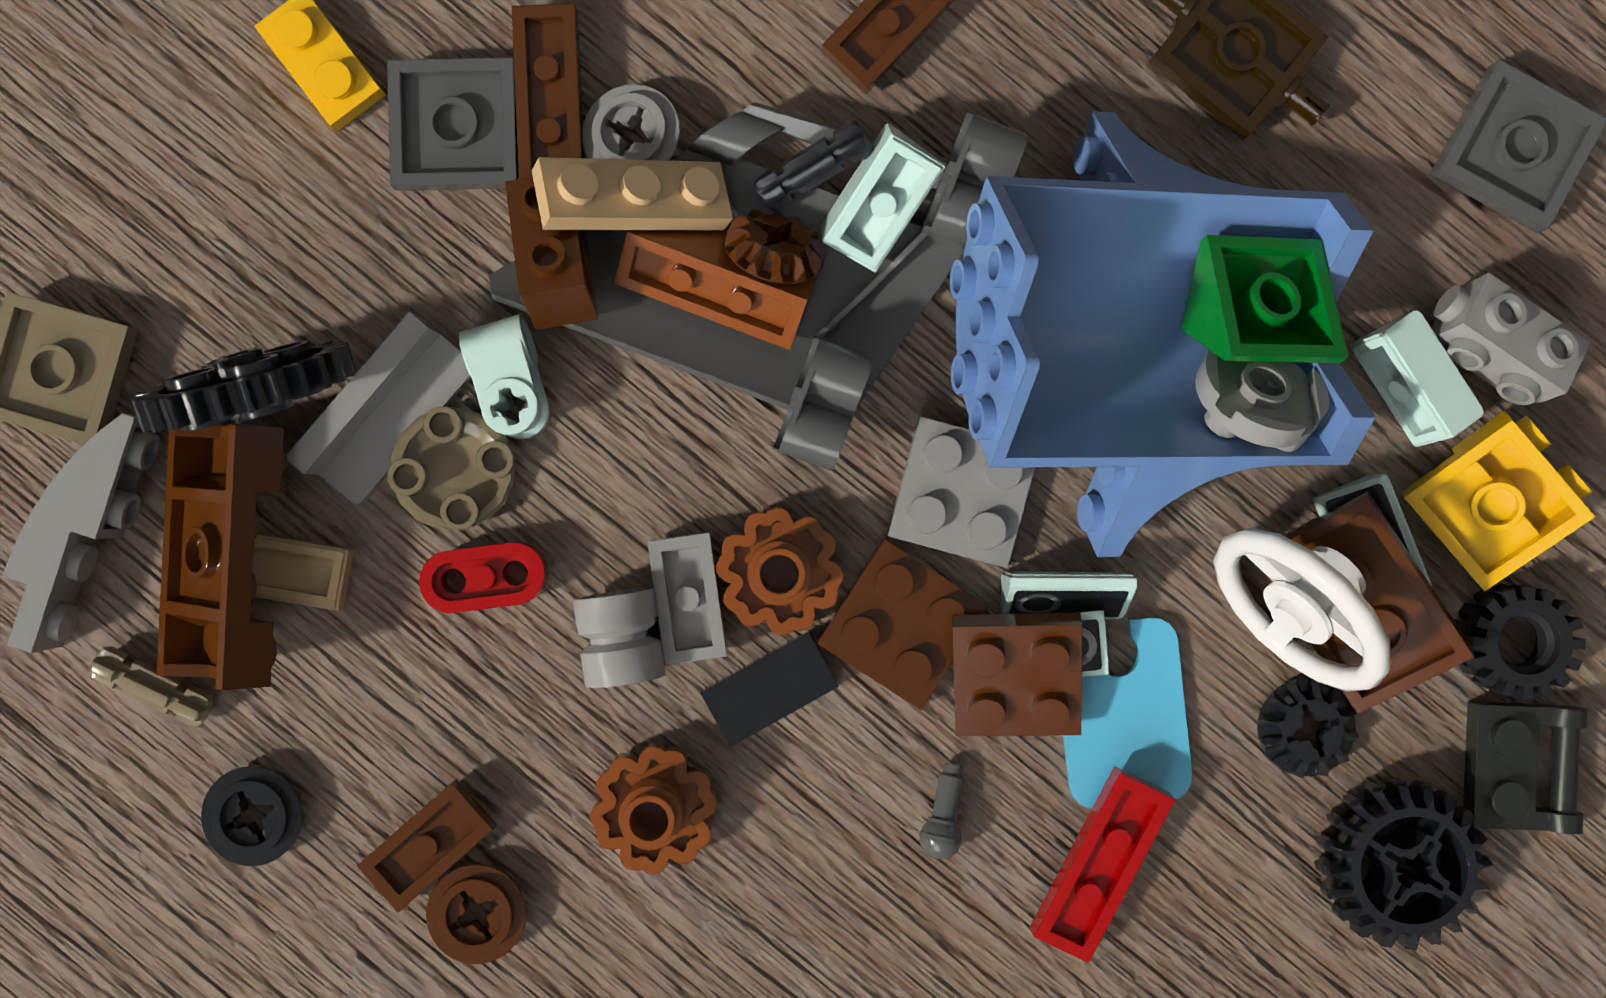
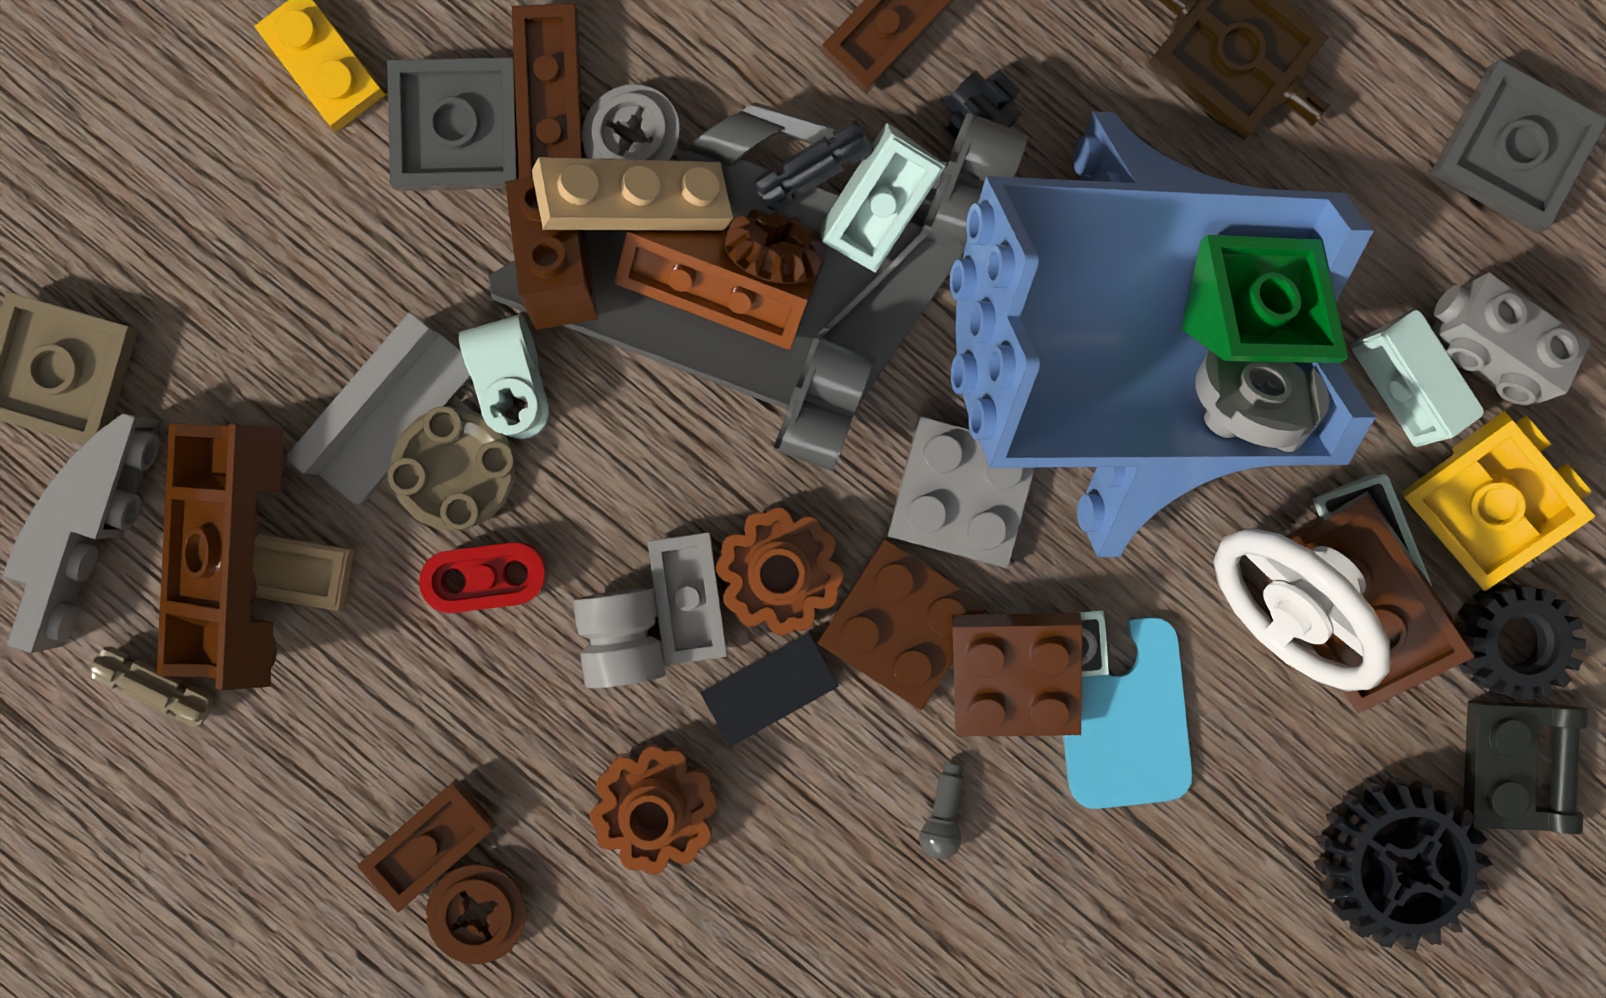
black gear [131,340,357,433] -> none
black gear [201,764,306,866] -> none
slope [1001,571,1137,619] -> none
red plate [1029,766,1176,963] -> none
black gear [1257,678,1360,778] -> none
none -> black gear [944,70,1022,139]

